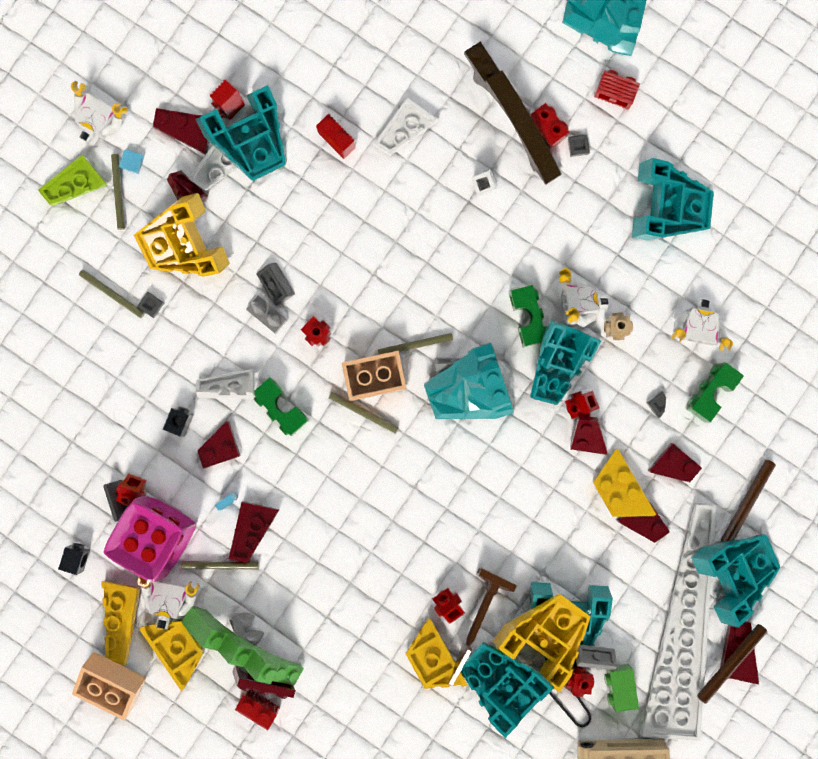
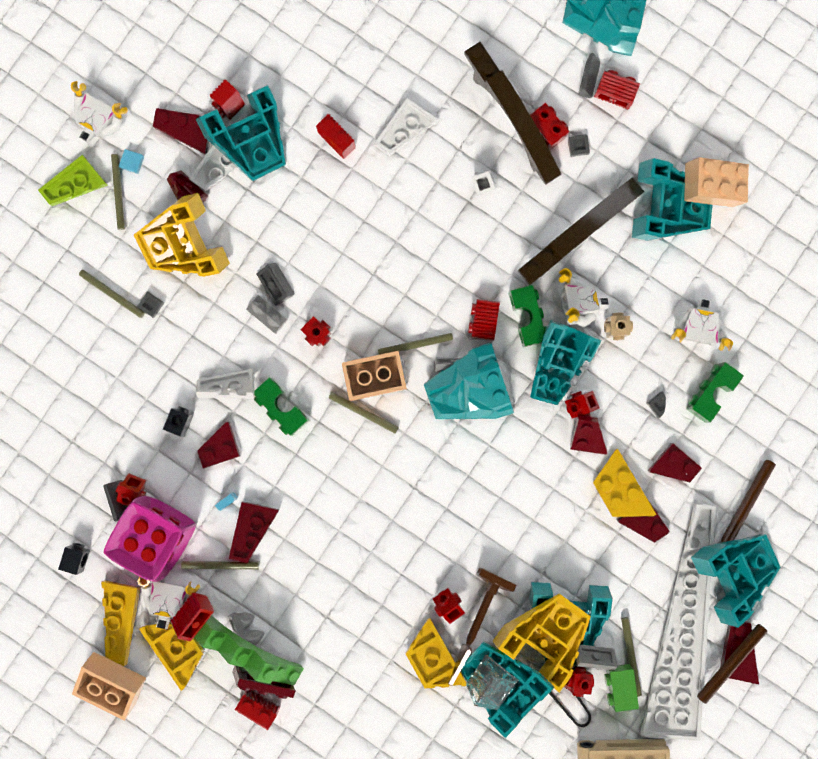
none -> red brick [170,592,215,642]
none -> clear slope [466,655,518,710]
none -> red brick [468,299,500,342]
none -> dark brown slope [517,177,645,286]
none -> dark grey slope [578,53,600,98]
none -> olive bar [621,617,642,697]
none -> light nougat brick [684,157,749,207]

